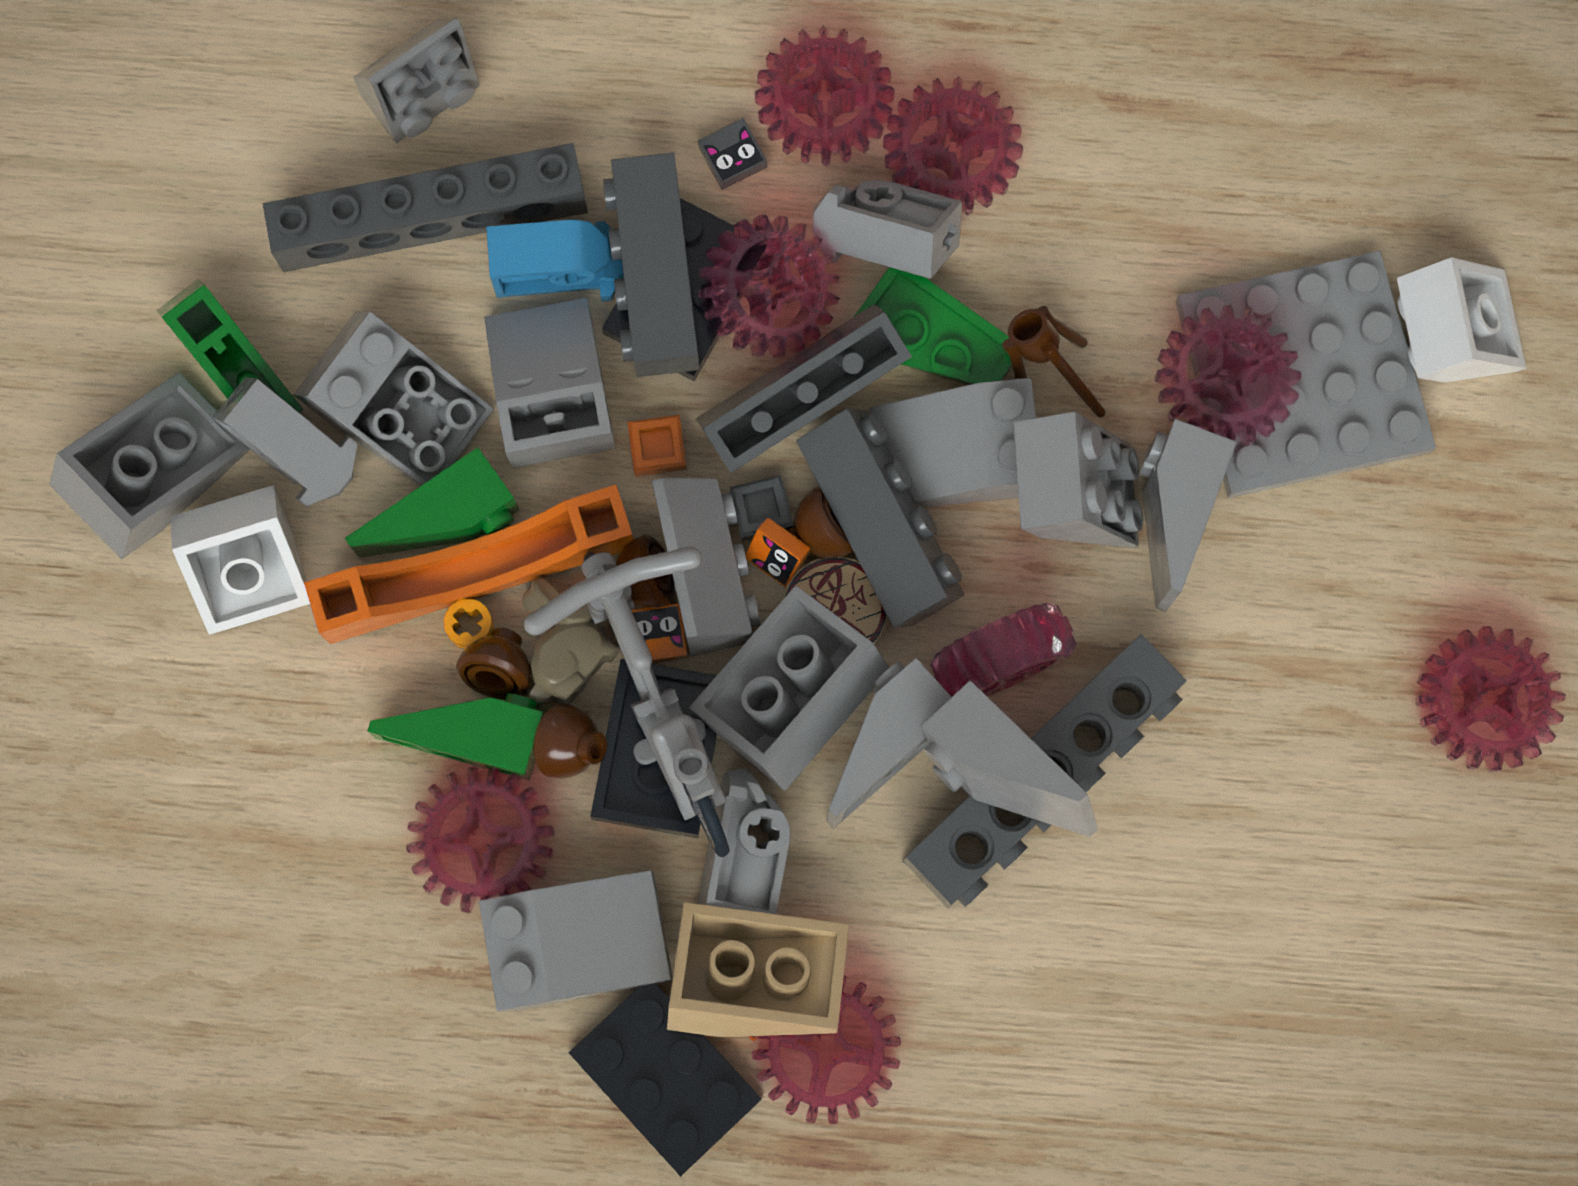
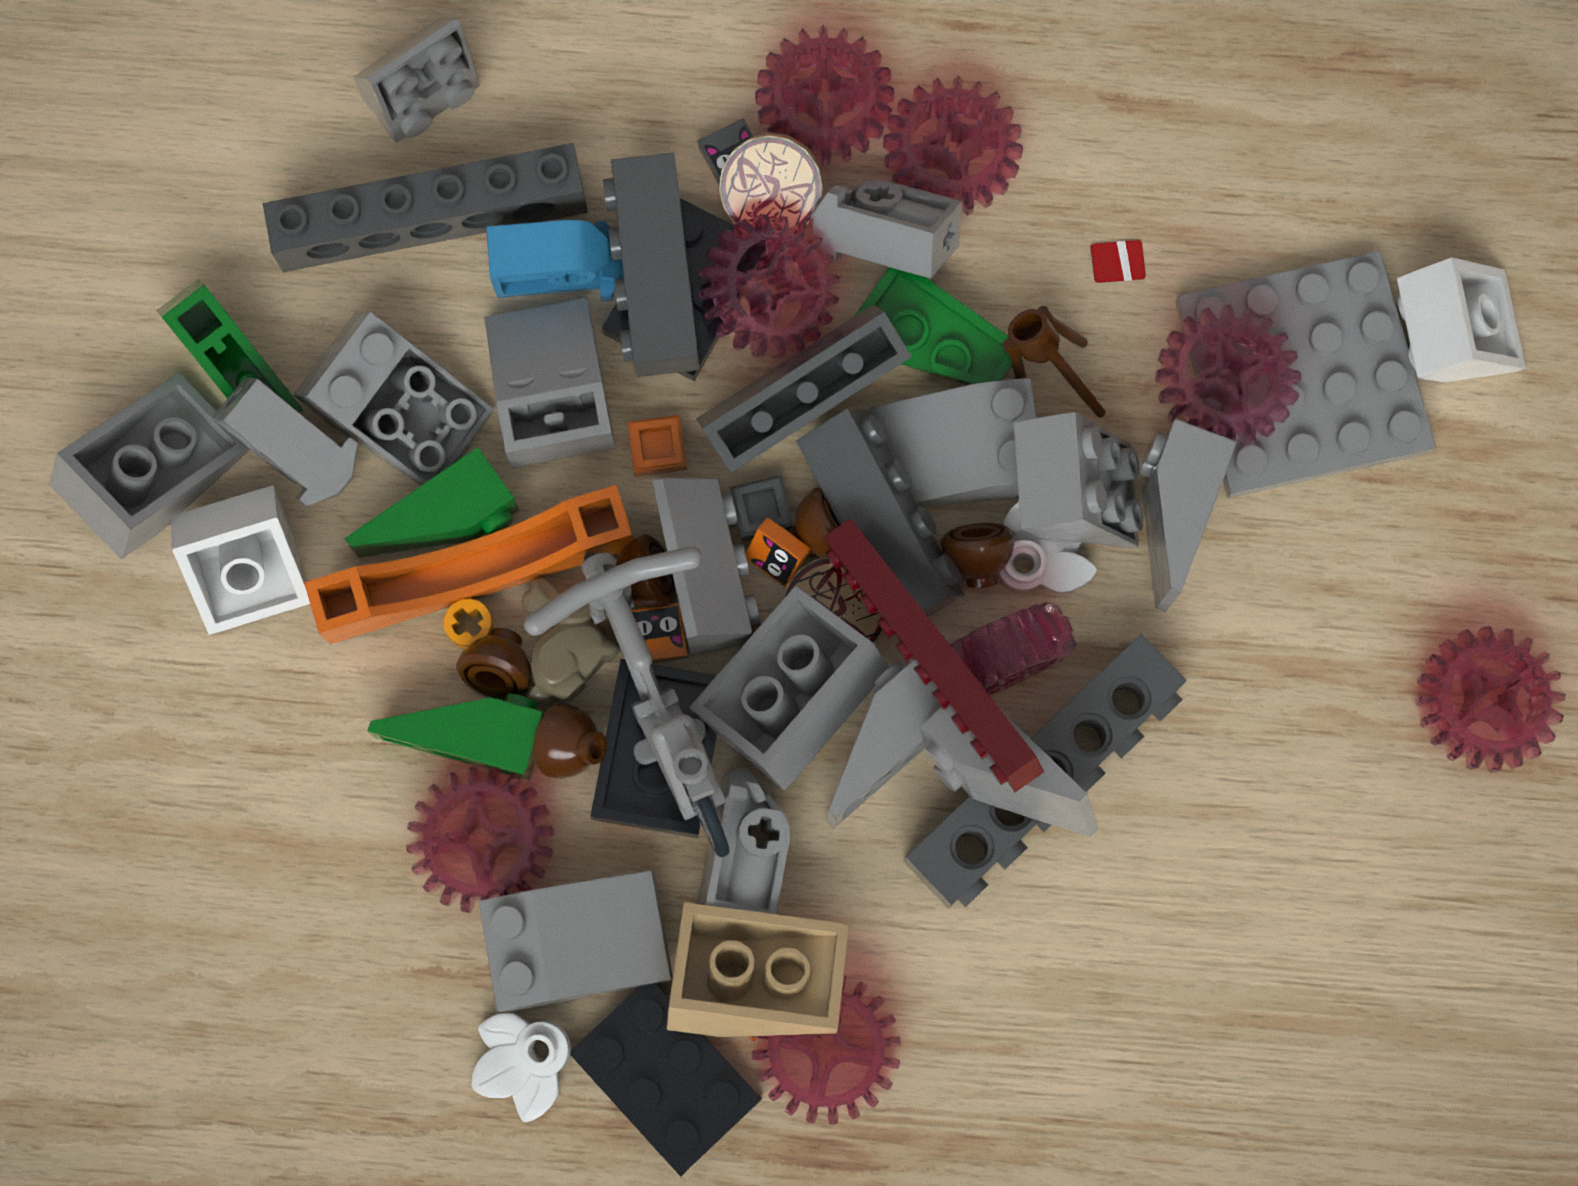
none -> white plate [471,1013,571,1122]
none -> tile [719,132,824,239]
none -> dark red piece [823,518,1044,792]
none -> reddish brown brick [940,523,1015,588]
none -> white plate [998,502,1097,593]
none -> red sticker [1091,240,1146,283]

